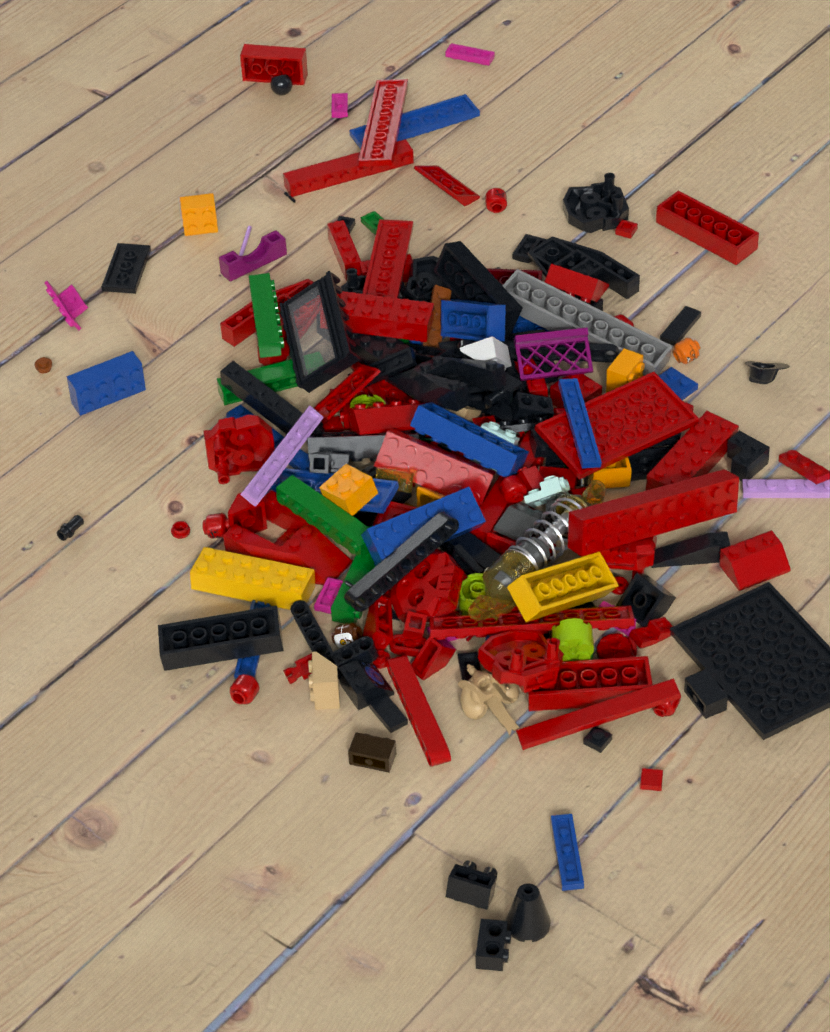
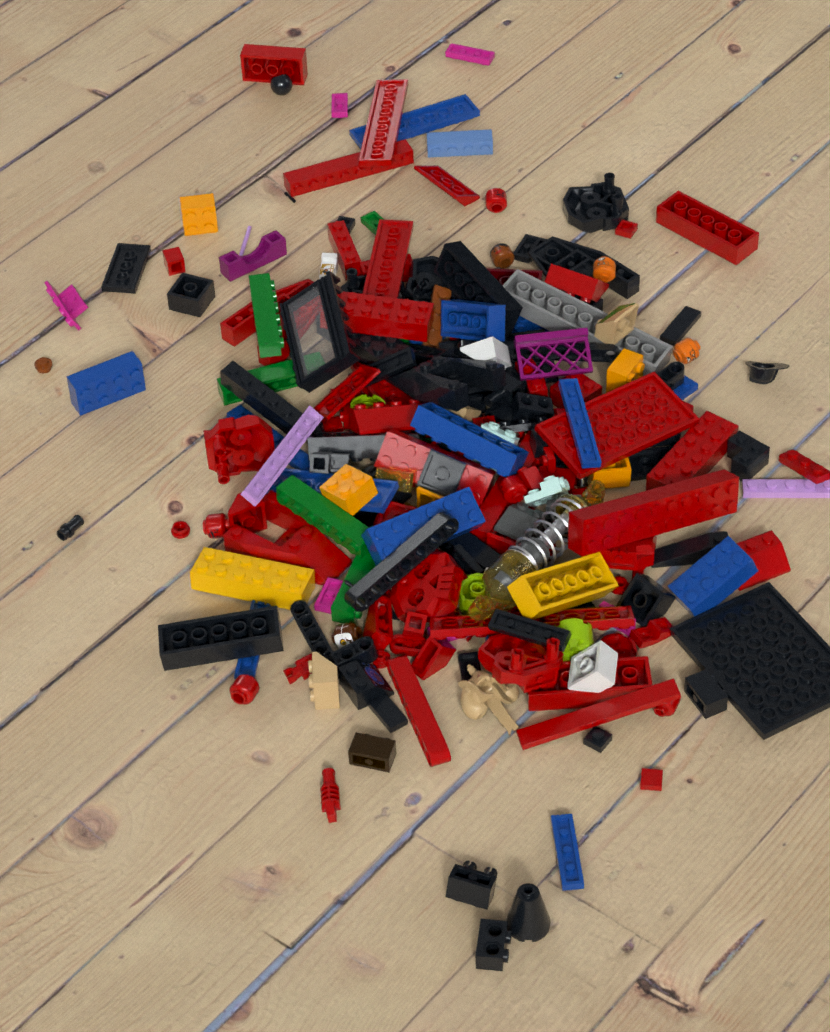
none -> red brick [162,247,186,276]
none -> black brick [167,273,215,317]
none -> white leg [319,253,338,279]
none -> red hinge [320,768,341,823]
none -> tile [417,449,467,496]
none -> medium blue brick [427,129,493,158]
none -> black plate [488,609,572,652]
none -> dark orange head [490,243,515,269]
none -> red plate [541,446,556,474]
none -> white slope [567,640,618,693]
none -> orange head [593,256,616,283]
none -> tan slope [594,303,639,345]
none -> black piece [656,362,685,390]
none -> blue brick [668,536,758,617]

